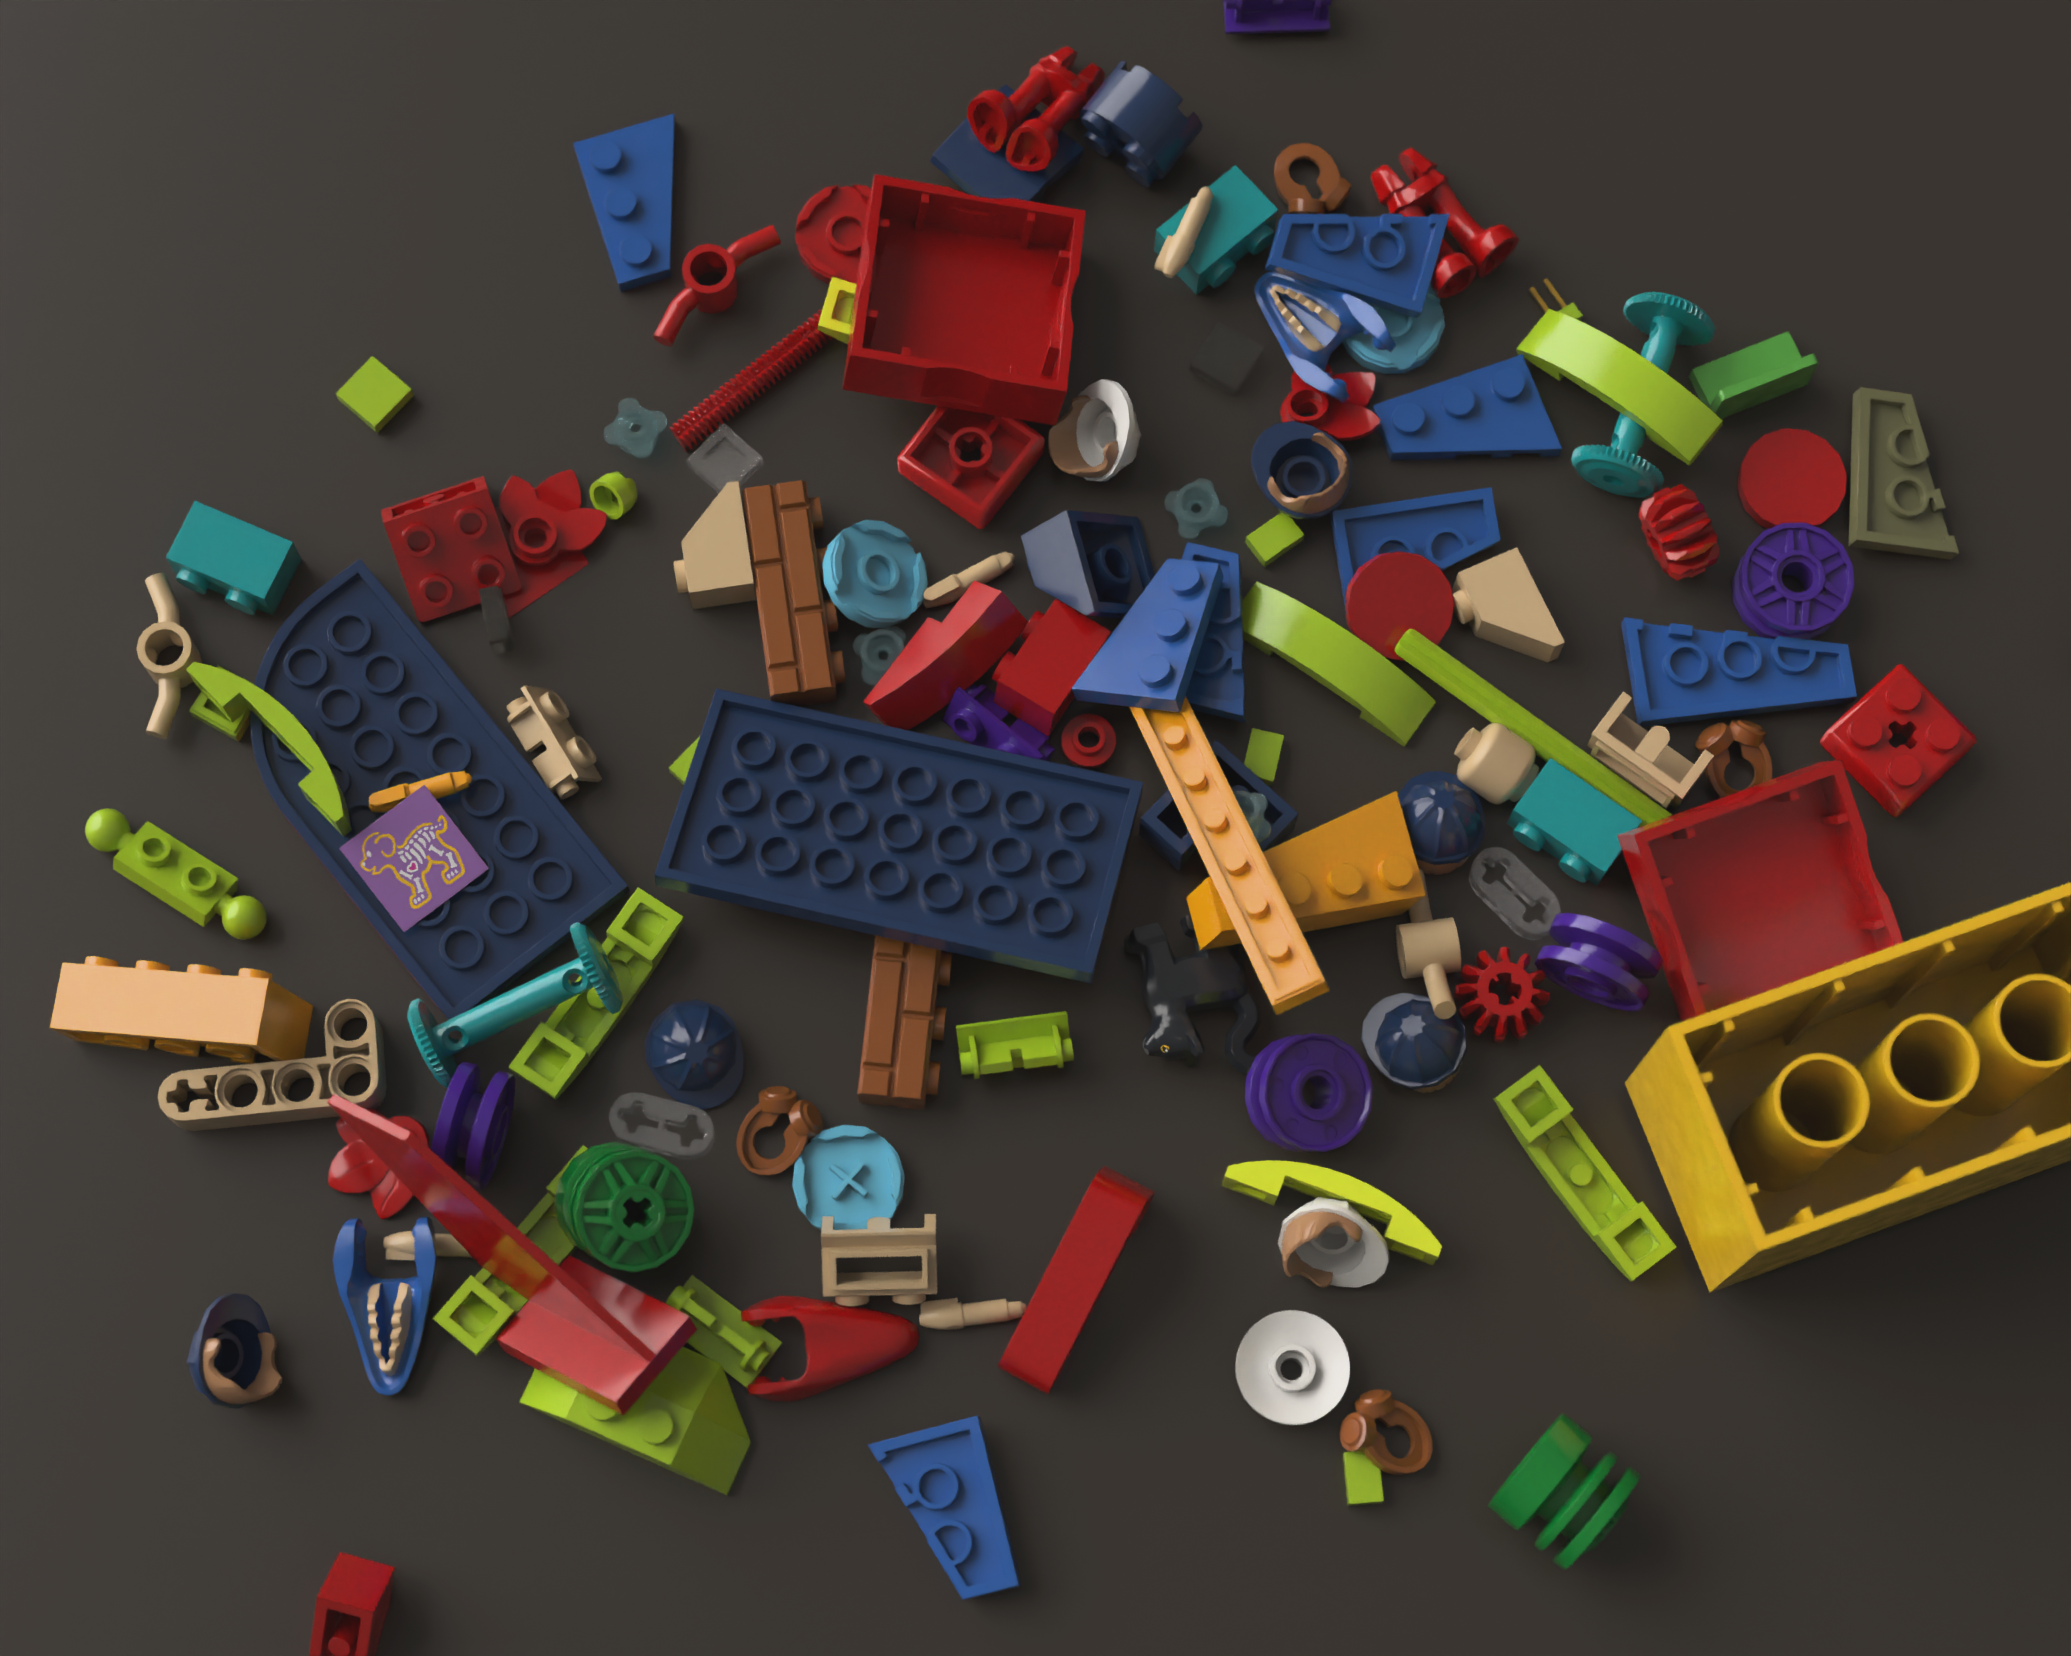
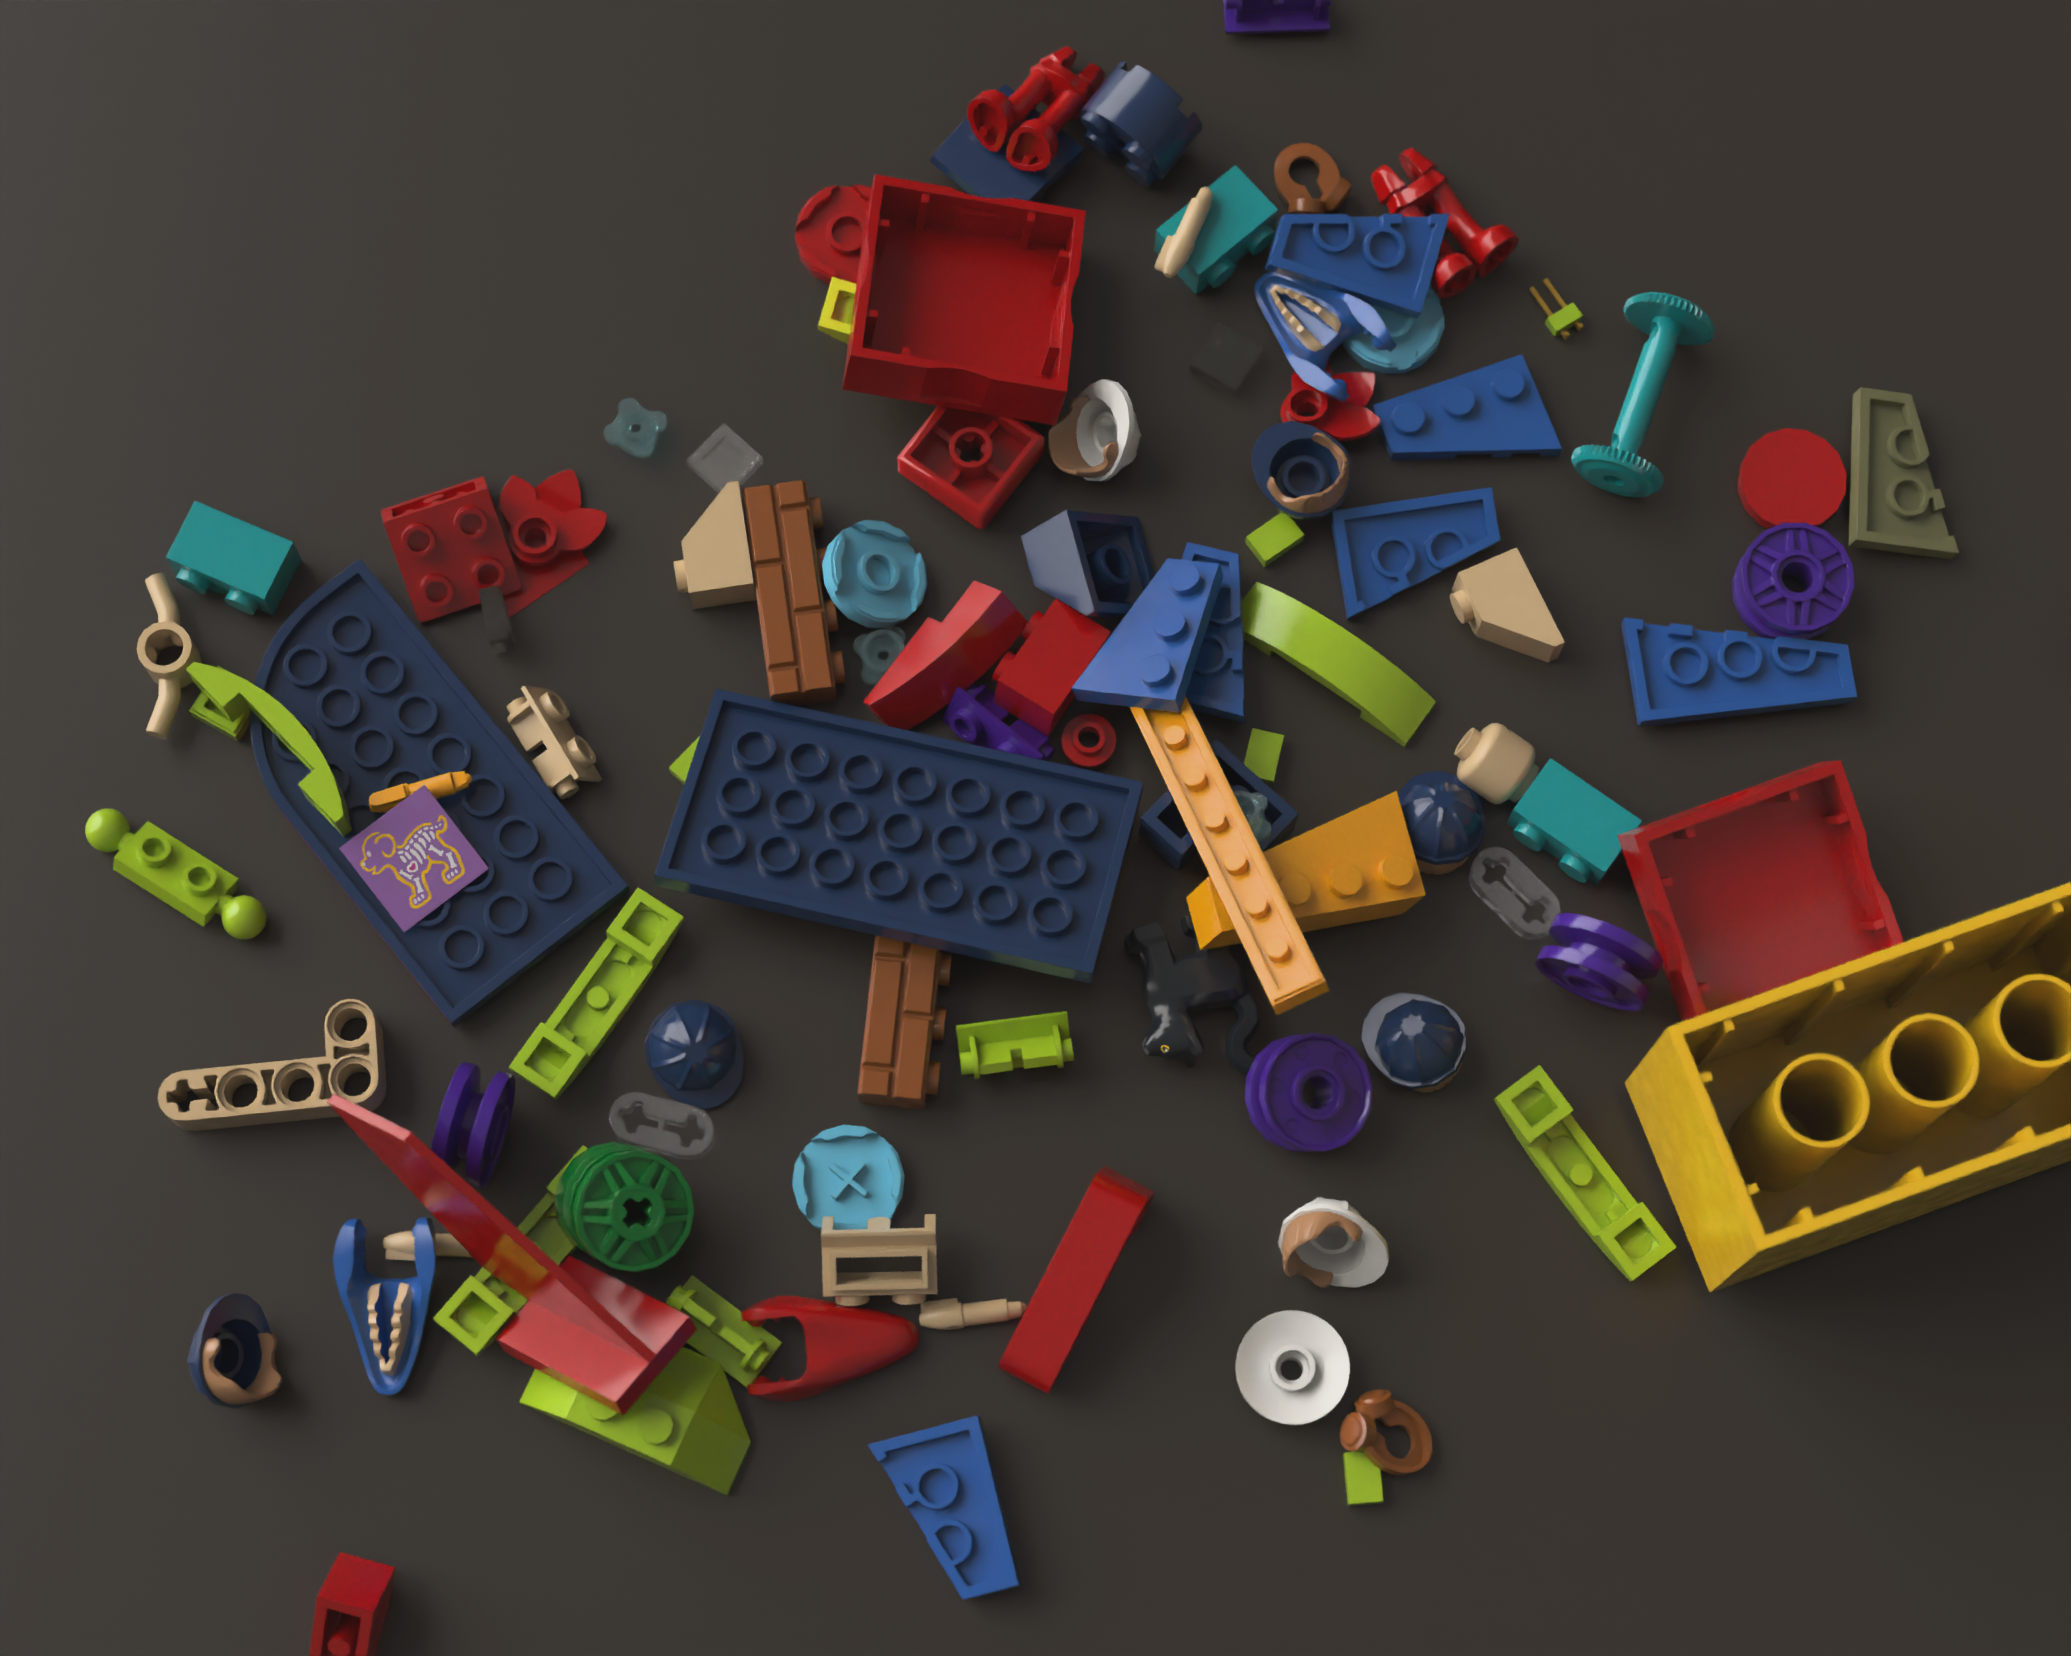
light orange wedge [50,956,313,1064] -> none
red plate [328,1108,430,1219] -> none
lime tile [336,356,414,433] -> none
teal hose [407,922,623,1088] -> none
blue wing [573,113,676,292] -> none
lime hinge [589,471,638,519] -> none
red piece [653,225,781,347] -> none
red axle [669,309,832,452] -> none
dark orange piece [736,1086,823,1176] -> none
tan piece [922,551,1015,608] -> none
clear light blue plate [1165,478,1228,539] -> none
neon yellow slope [1221,1160,1442,1265] -> none
red tile [1345,551,1454,660] -> none
lime axle [1394,629,1672,827] -> none
tan piece [1396,869,1461,1019] -> none
red gear [1454,947,1550,1043] -> none
green wheel [1487,1412,1641,1570] -> none
lime slope [1516,309,1723,466] -> none
tan window [1587,692,1714,809] -> none
red gear [1638,484,1720,581] -> none
bright green panel [1689,331,1819,419] -> none
dark orange piece [1695,719,1772,798] -> none
red brick [1820,664,1977,817] -> none

